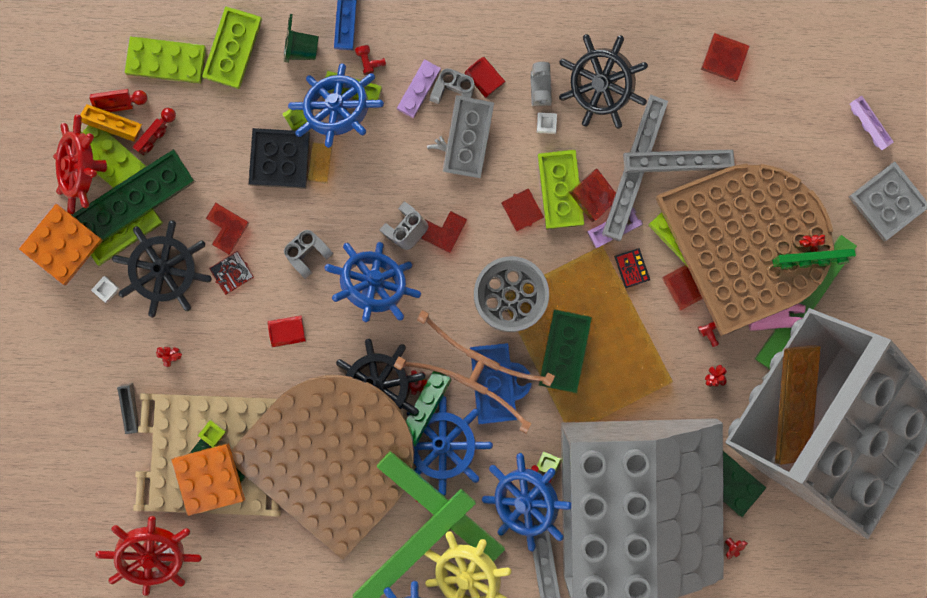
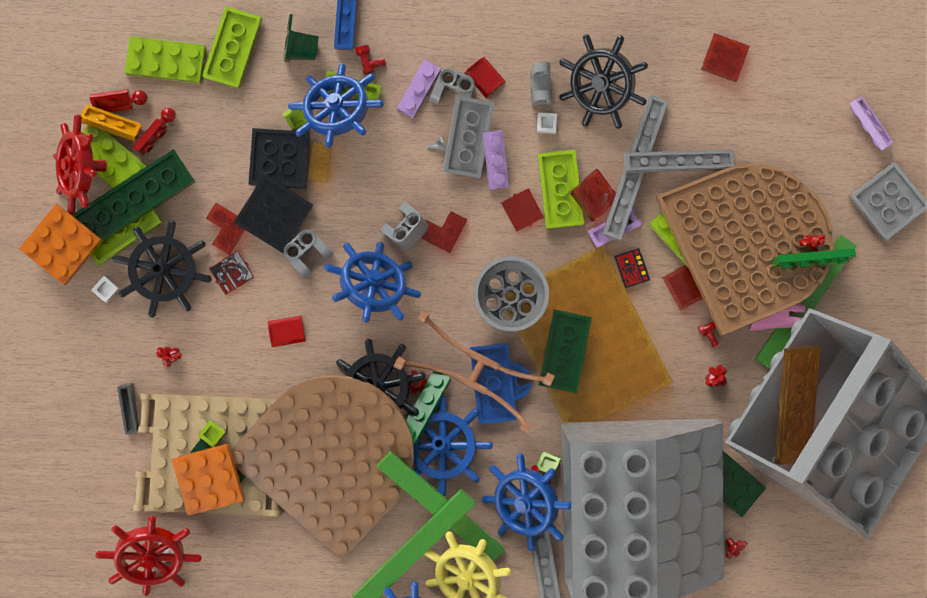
none -> black plate [233,174,313,253]
none -> lavender plate [482,130,509,190]

